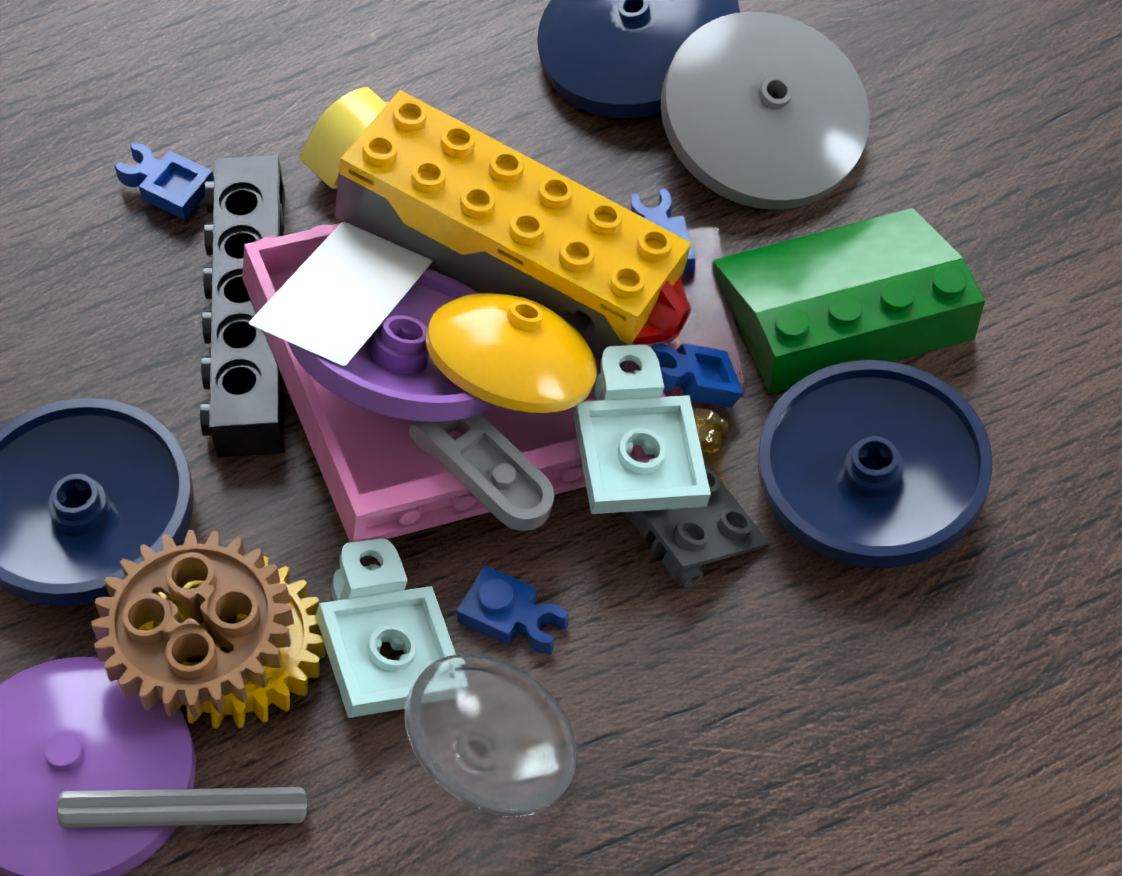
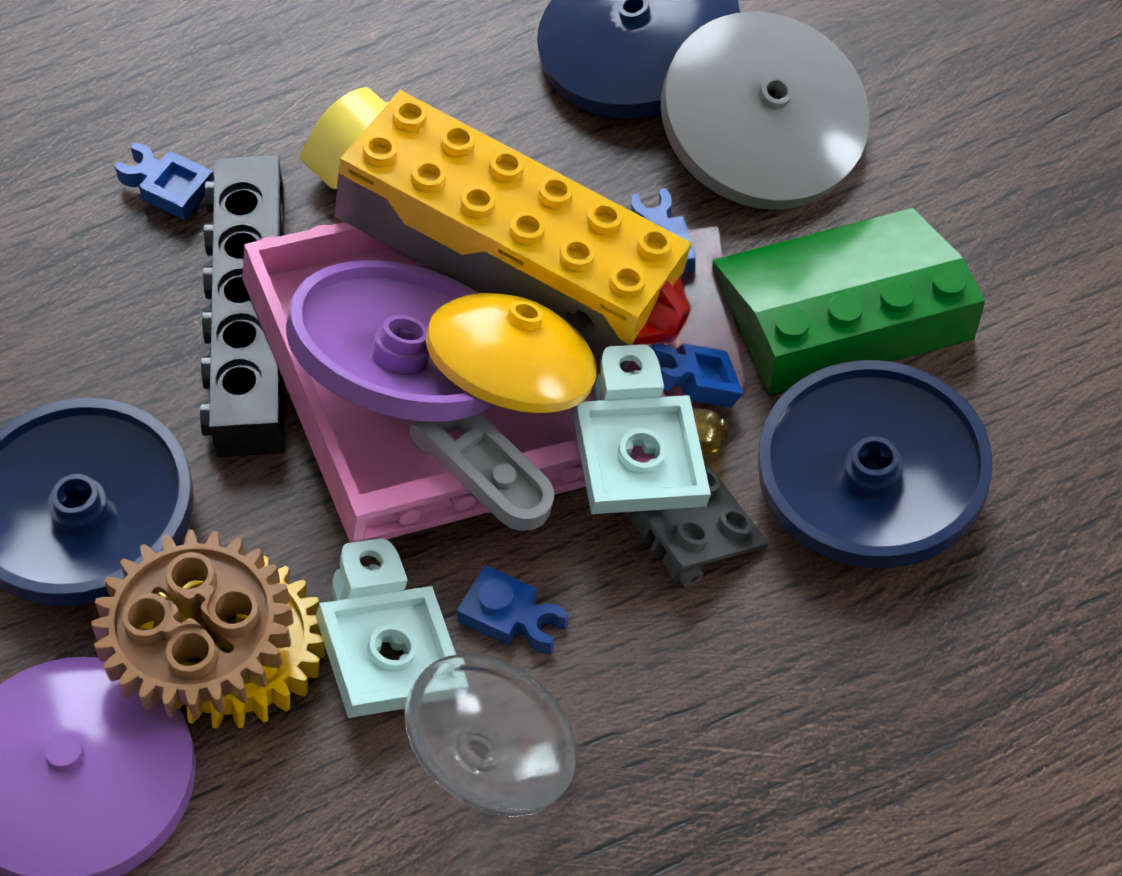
light grey axle [57,787,307,828] -> none
white sticker [249,222,432,366] -> none

